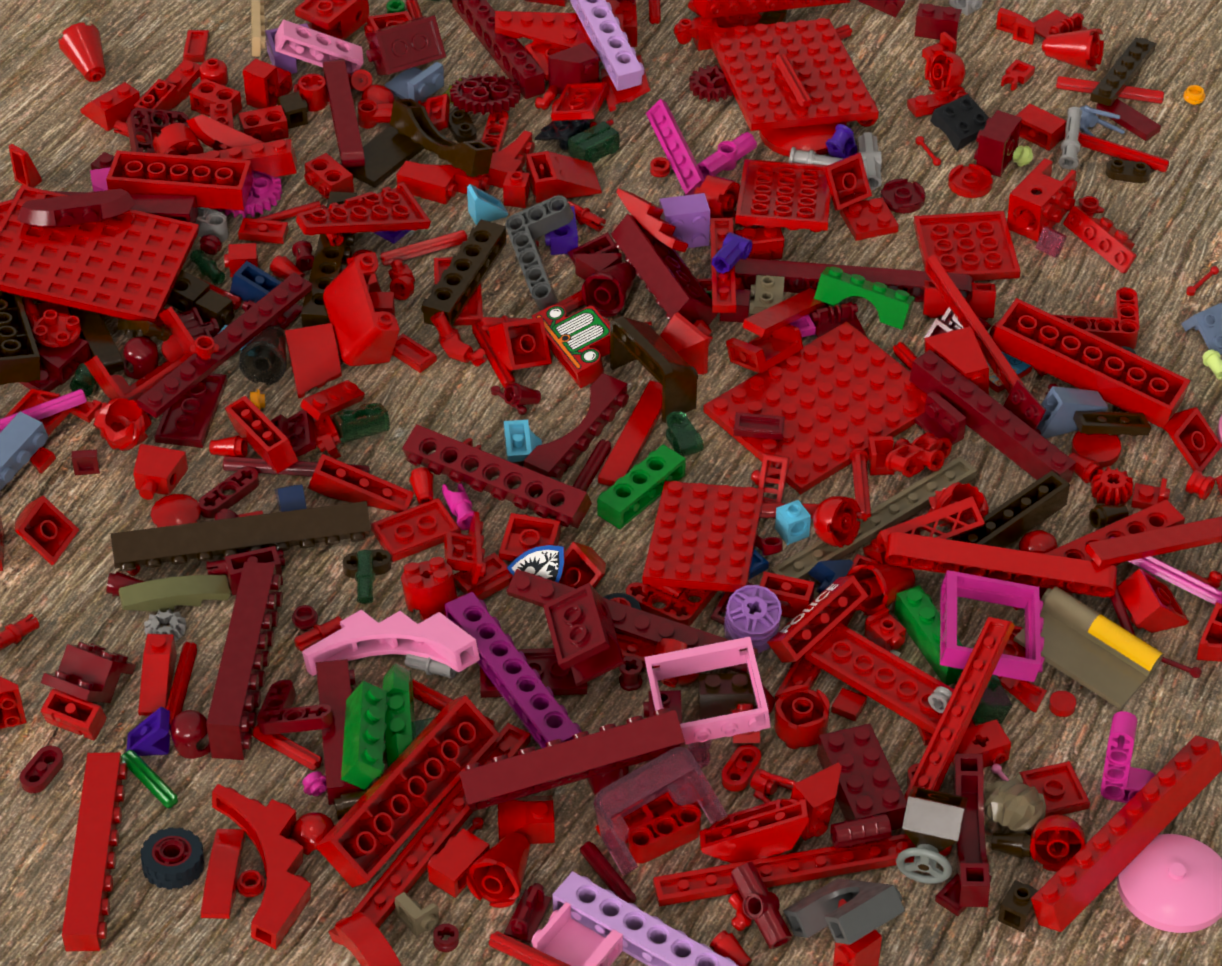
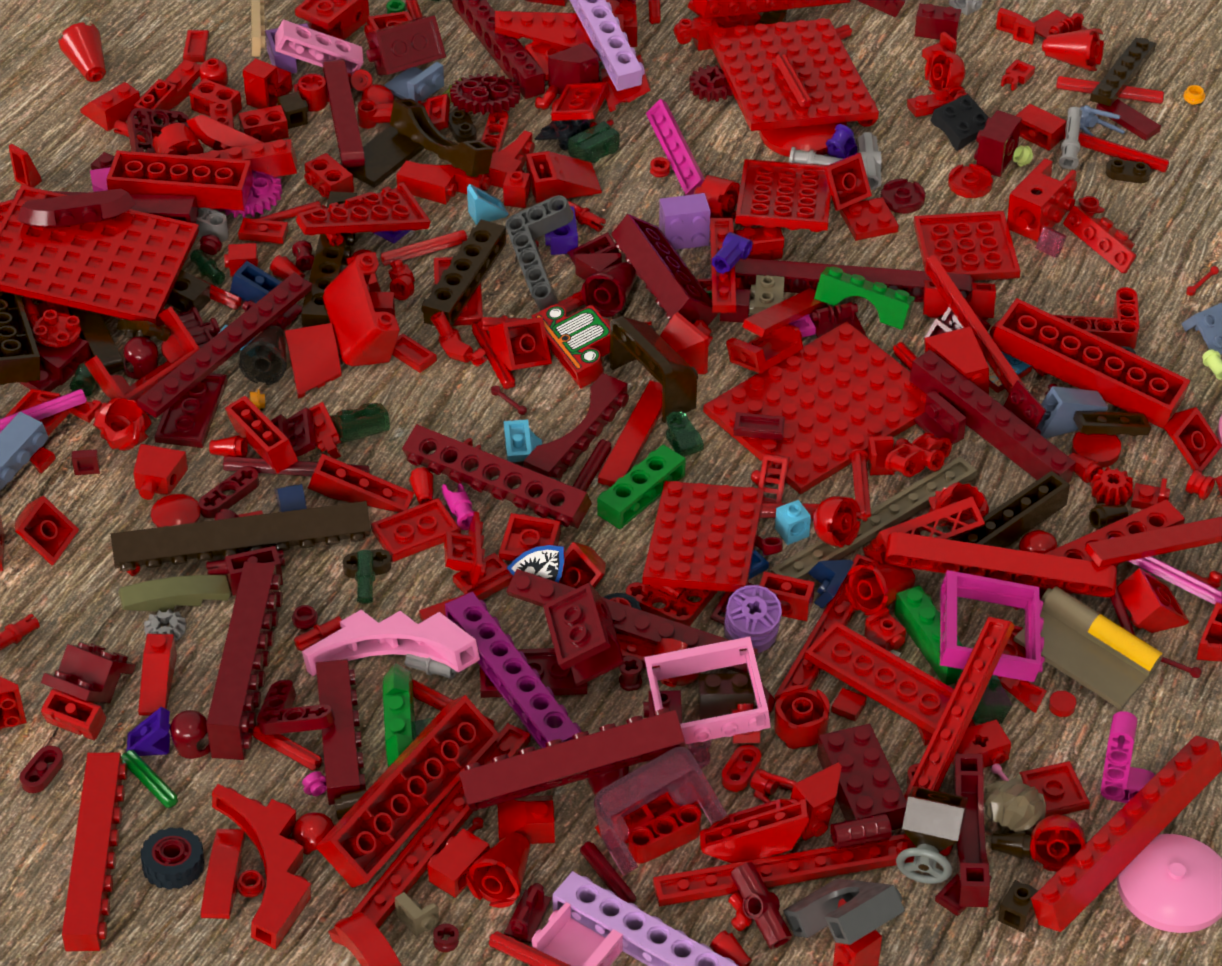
dark red cone [106,571,145,597] -> none
red axle [166,642,197,725] -> none
red plate [190,336,219,360] -> none
dark brown brick [195,290,234,330] -> none
red plate [300,380,365,421] -> none
green brick [341,681,388,790] -> none
red brick [401,557,457,615] -> none
dark red cone [504,383,541,407] -> none
red slope [616,188,689,252] -> none
dark pink piece [698,132,757,178] -> none
red brick [767,575,868,663] -> none
red hinge [915,136,941,166] -> none
light grey bush [928,686,952,714] -> none

